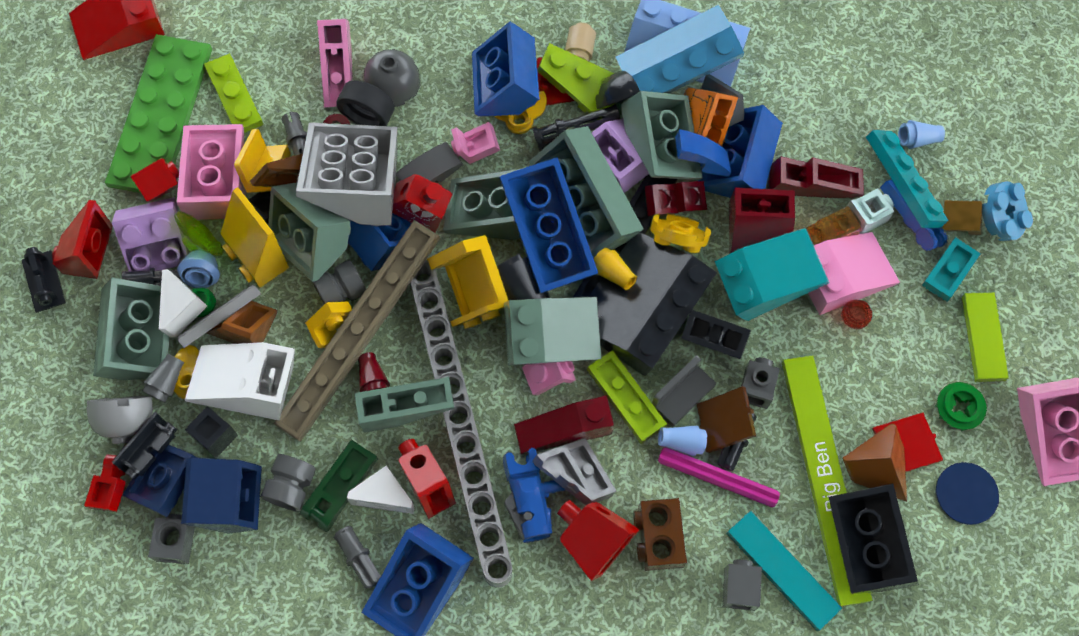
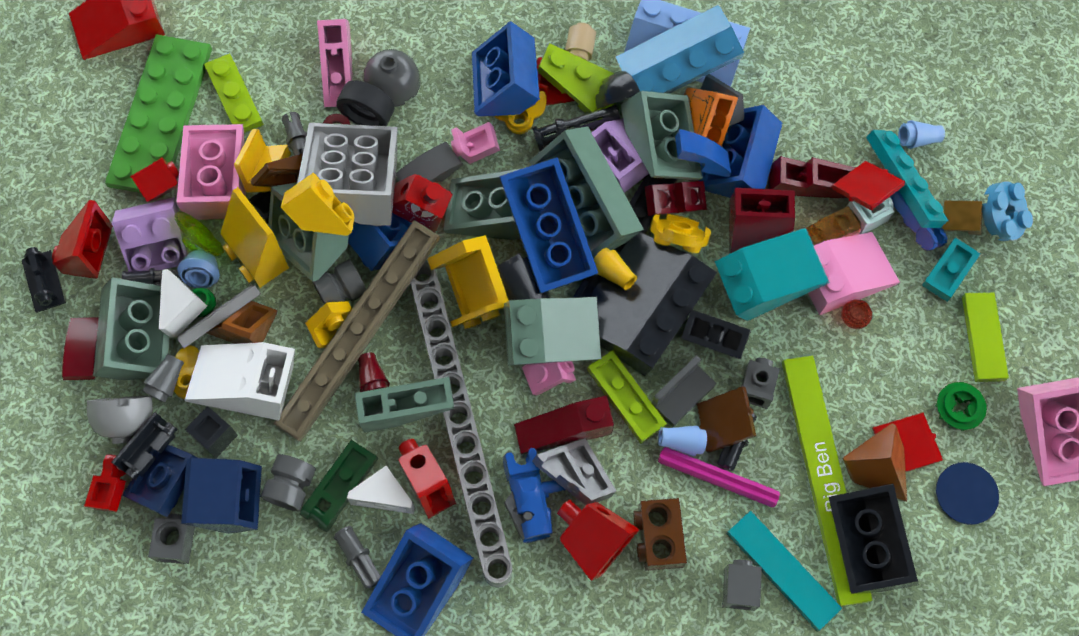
none -> dark red slope [62,317,99,380]
none -> yellow slope [281,172,355,236]
none -> red piece [832,161,905,211]

